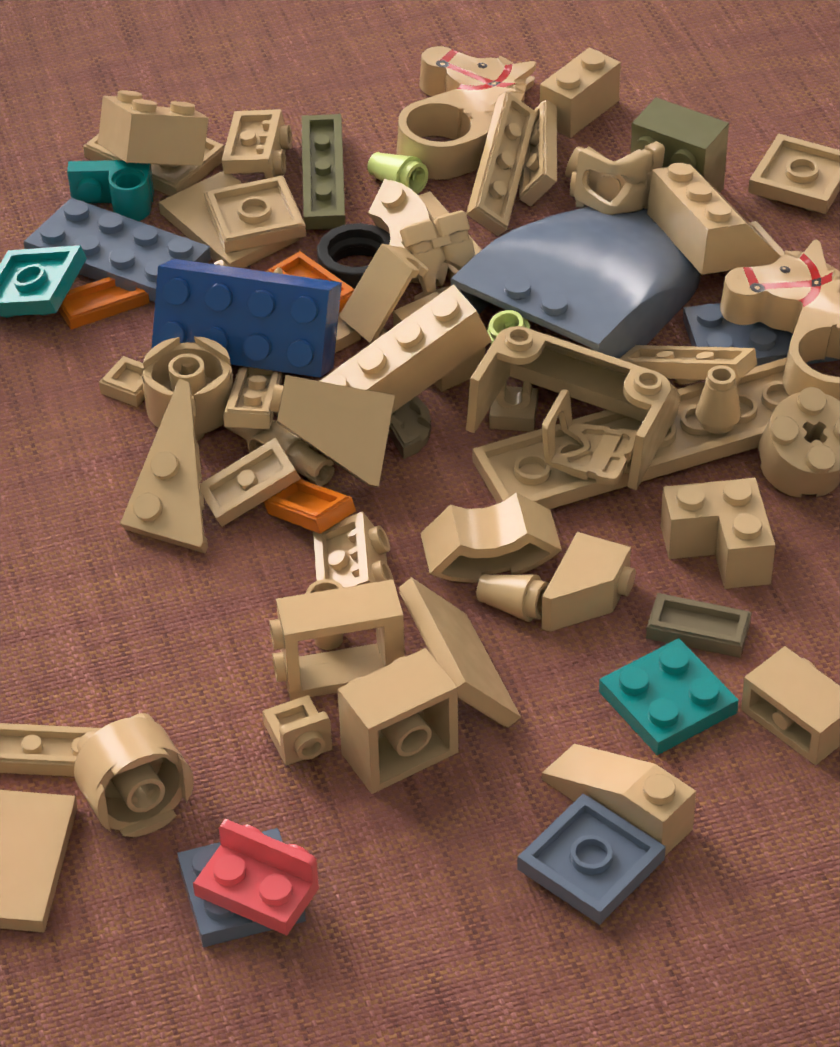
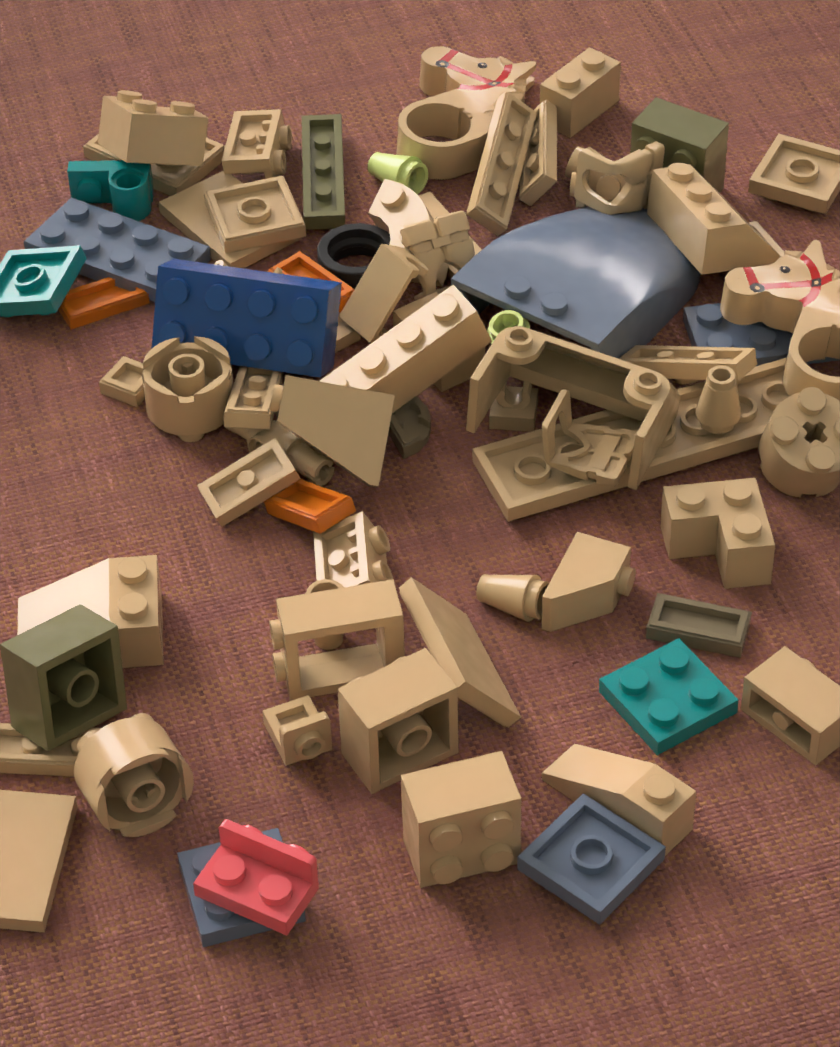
tan wing [120,379,208,553] -> none
tan brick [420,493,562,583] -> none
none -> olive brick [0,604,127,751]
none -> tan slope [17,555,164,668]
none -> tan brick [401,751,521,888]

